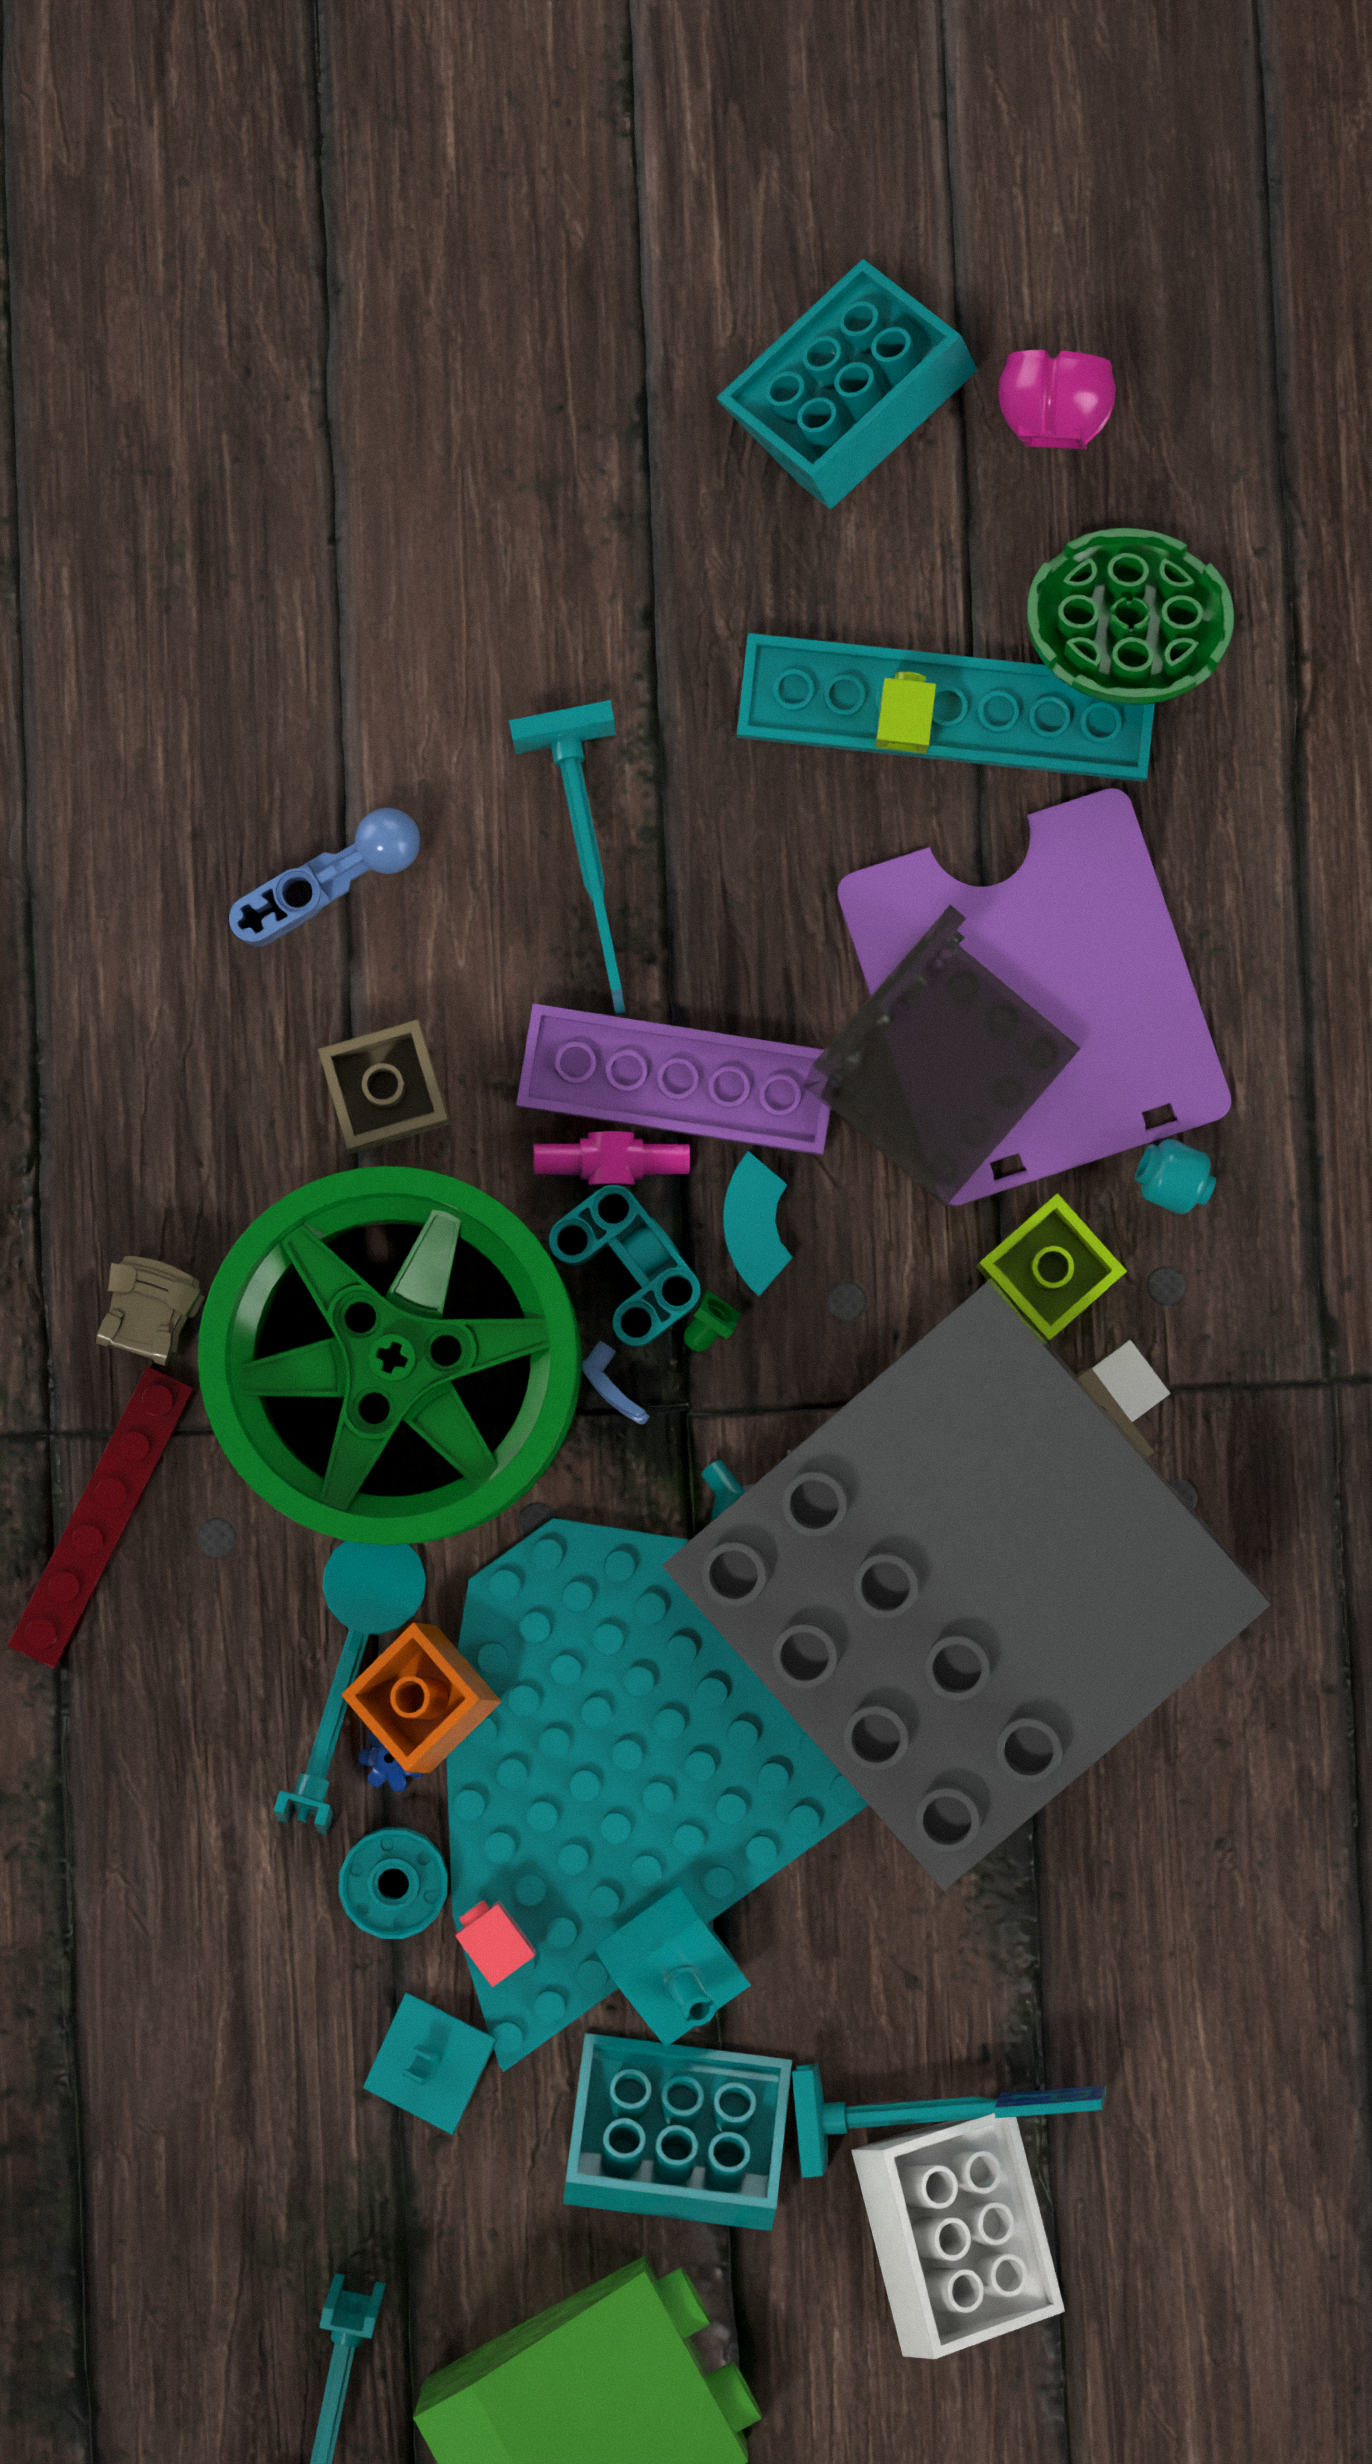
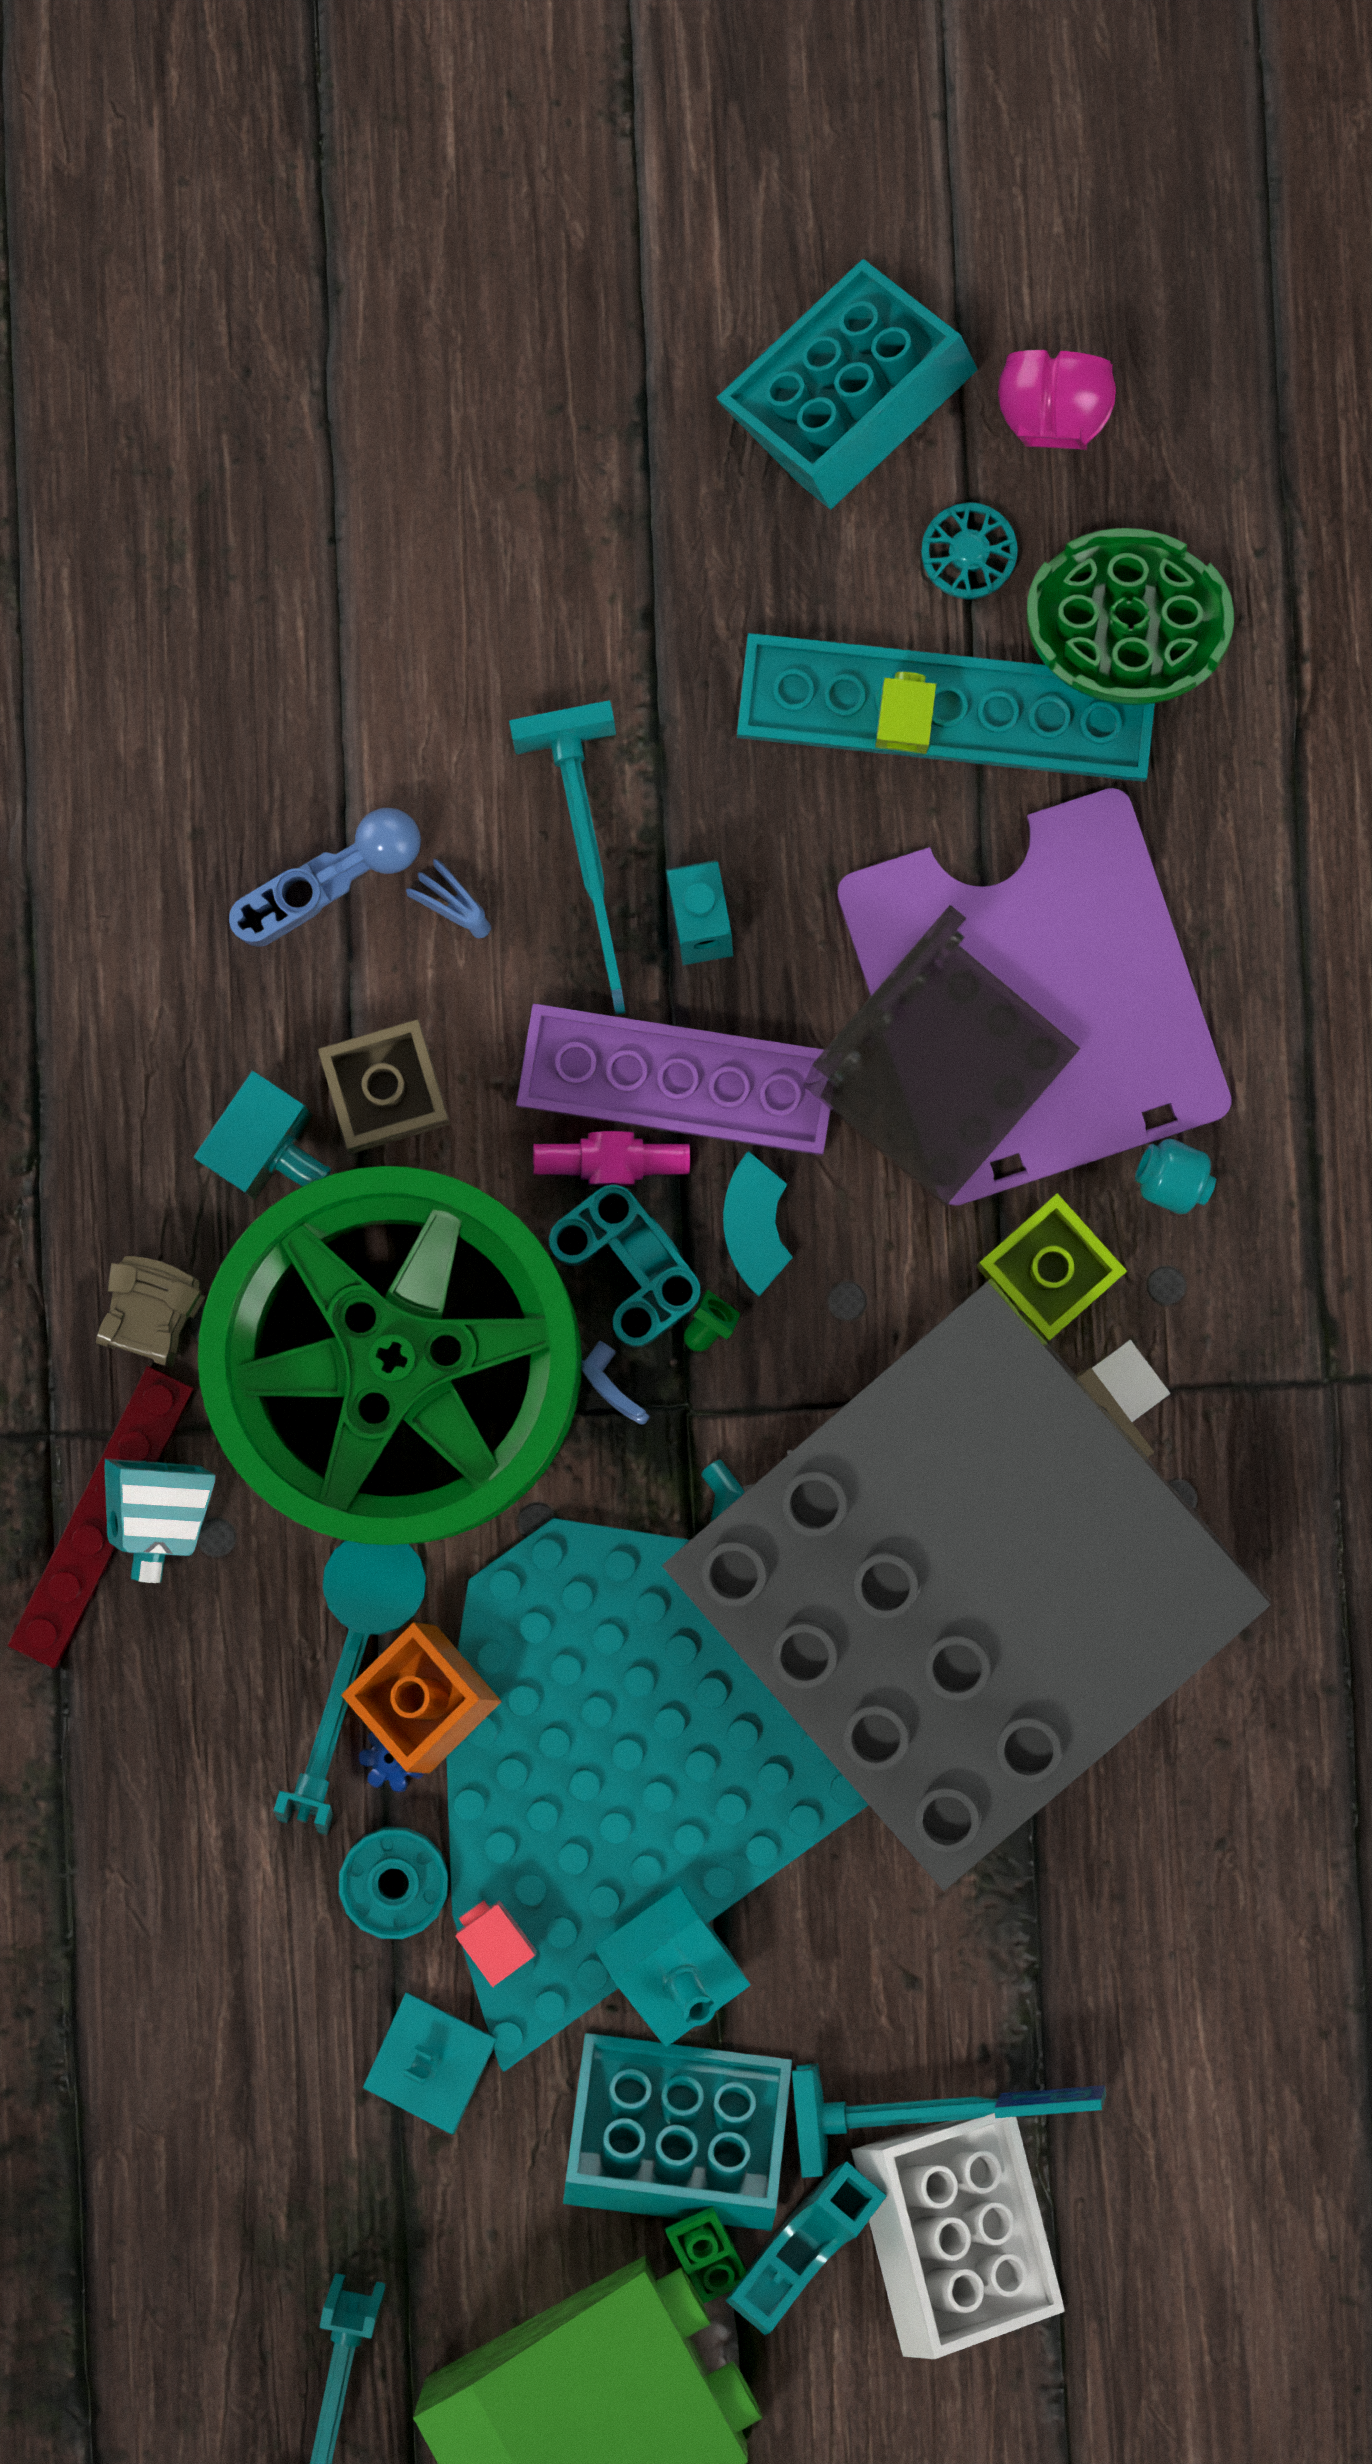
none -> teal torso [104,1459,216,1583]
none -> teal brick [193,1070,332,1200]
none -> medium blue piece [406,859,491,938]
none -> teal torso [665,860,733,966]
none -> green slope [665,2206,747,2304]
none -> teal arch [725,2161,887,2335]
none -> teal wheel [921,503,1018,599]

